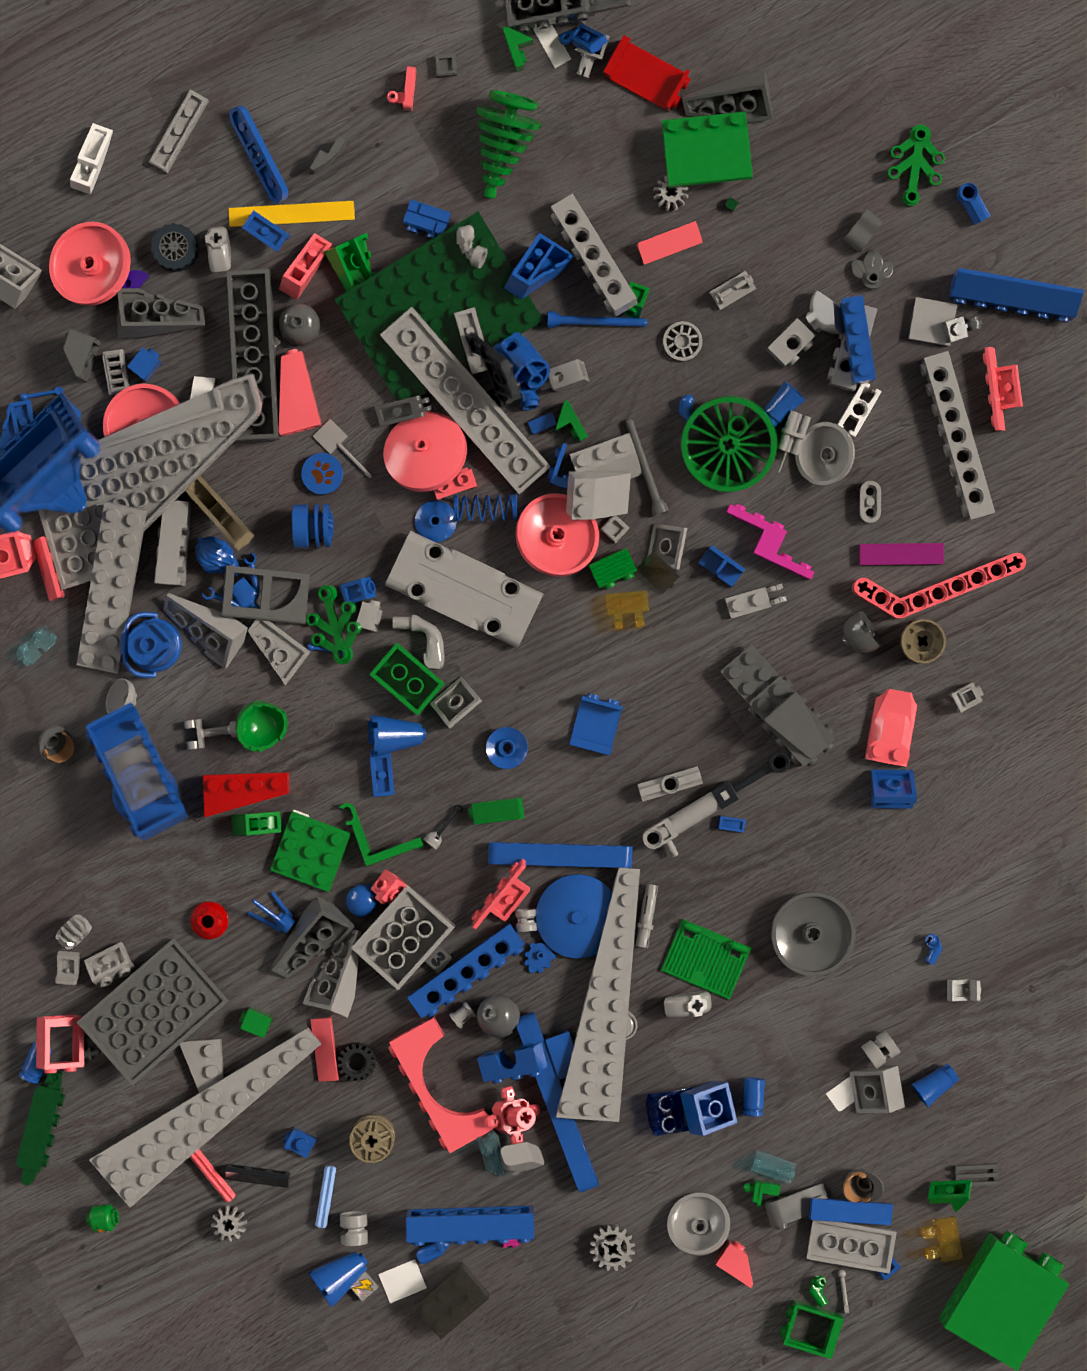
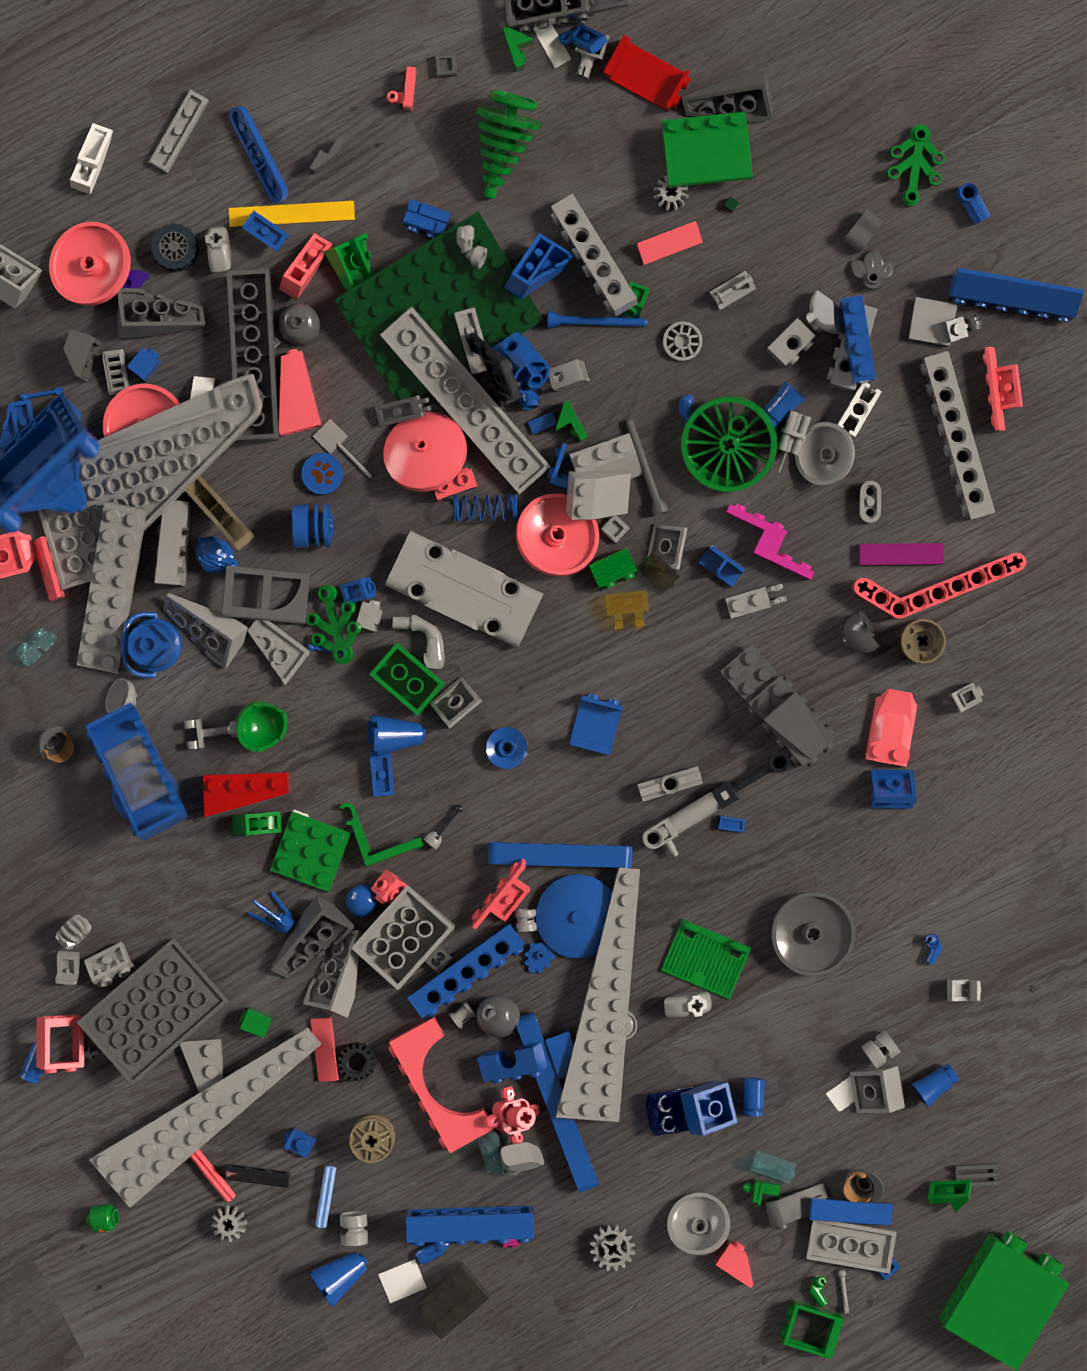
dark green hinge [16,1071,66,1186] -> none
red piece [190,901,229,940] -> none
blue piece [202,552,261,609] -> none
tile [351,1271,378,1301] -> none
blue dish [415,500,457,542] -> none
green slope [468,796,525,825] -> none
light grey pin [635,884,659,948] -> none
clear yellow plate [920,1216,963,1262] -> none

